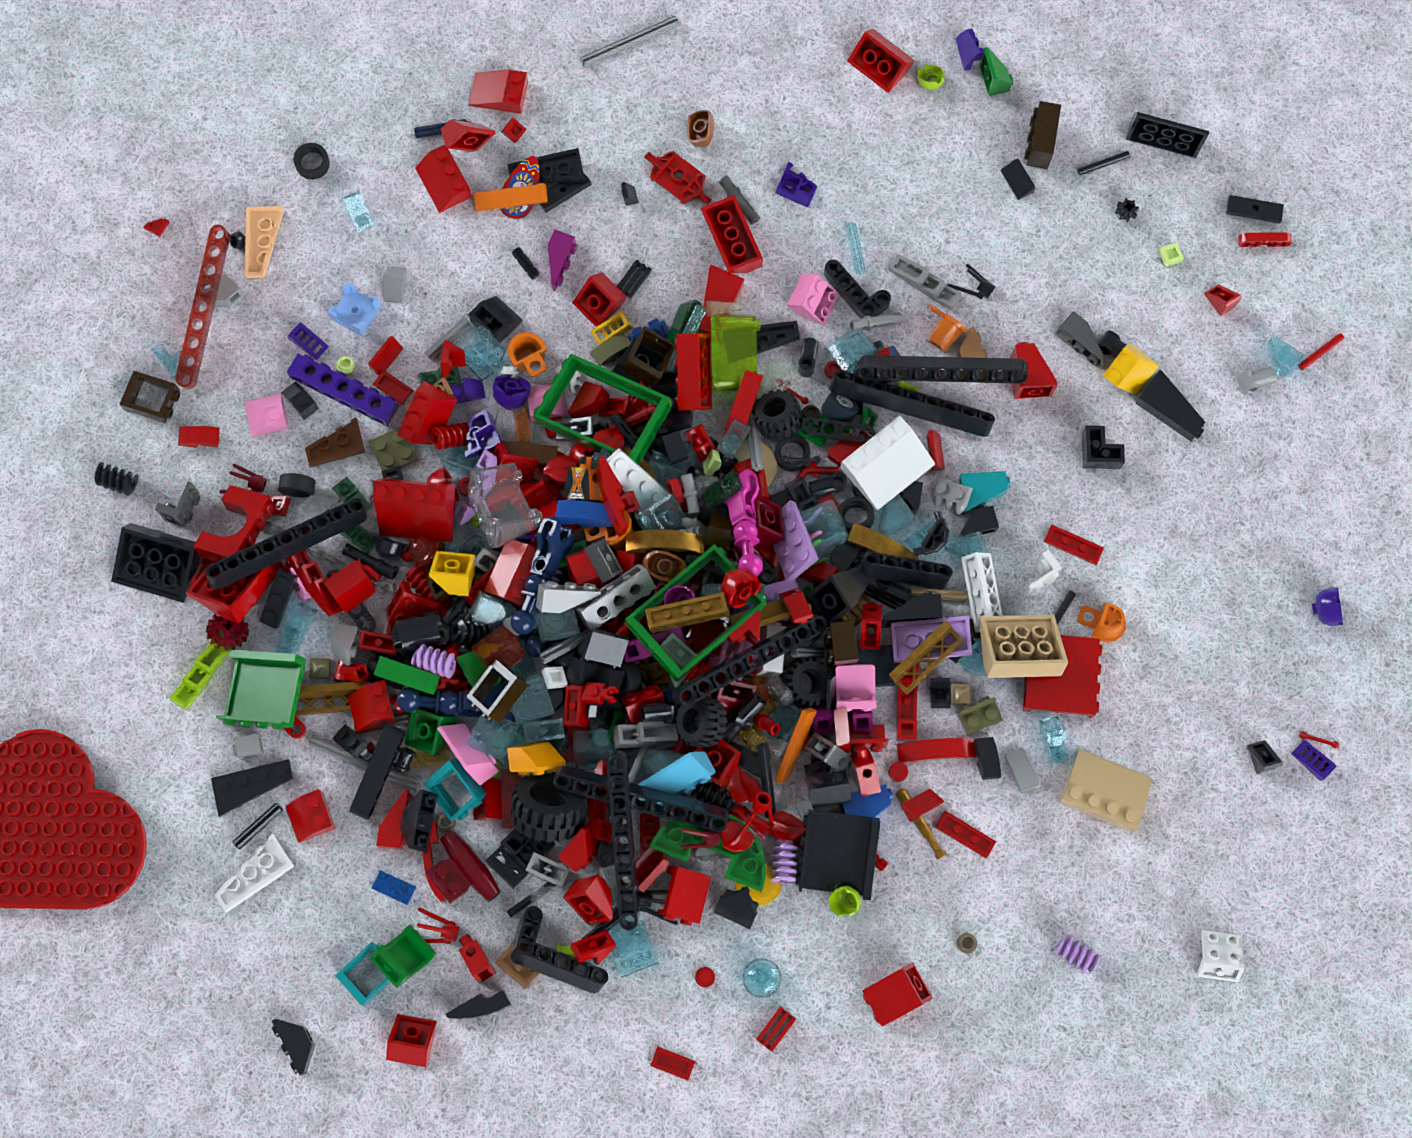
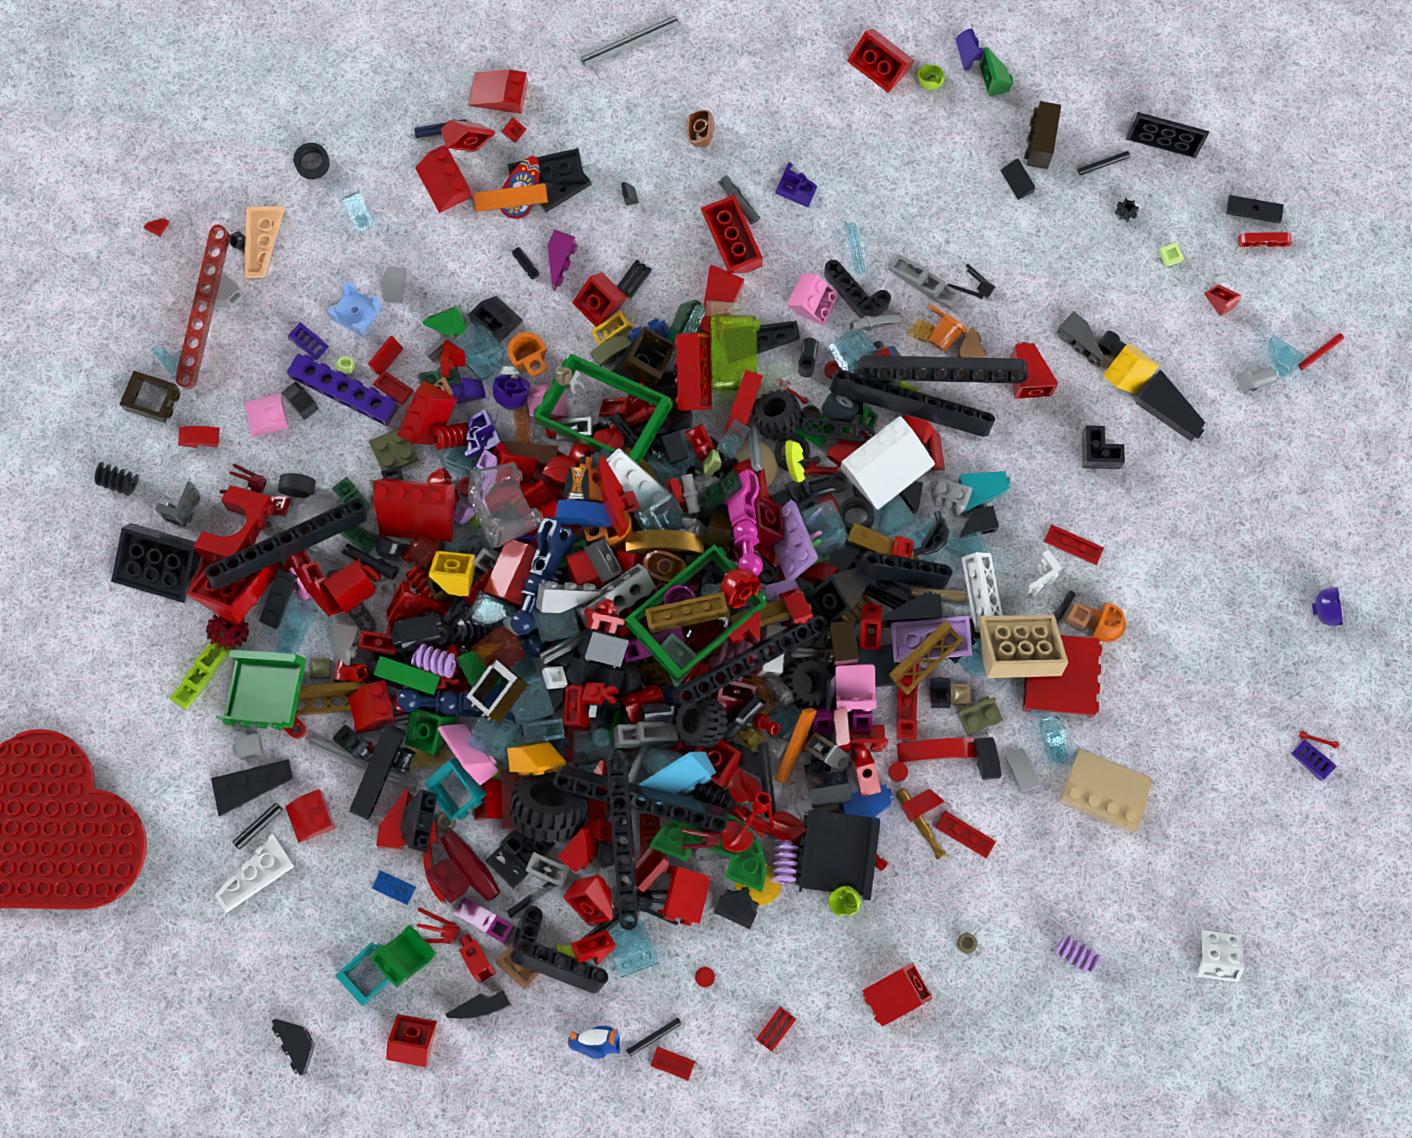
reddish brown wing [305,417,366,468] -> none
red slope [567,381,610,419] -> none
red plate [644,151,712,205] -> none
clear light blue cylinder [742,958,782,999] -> none
black slope [1247,740,1283,774] -> none
none -> green slope [422,304,467,337]
none -> magenta slope [454,897,516,945]
none -> dark tan plate [555,367,572,386]
none -> blue animal [567,1025,620,1059]
none -> red hips [584,599,625,634]
none -> black bar [626,1017,682,1057]
none -> neon yellow slope [785,440,805,482]
none -> red tile [892,536,914,558]
none -> red slope [902,414,935,445]
none -> clear yellow tile [908,319,935,342]
none -> nougat panel [1064,602,1094,632]

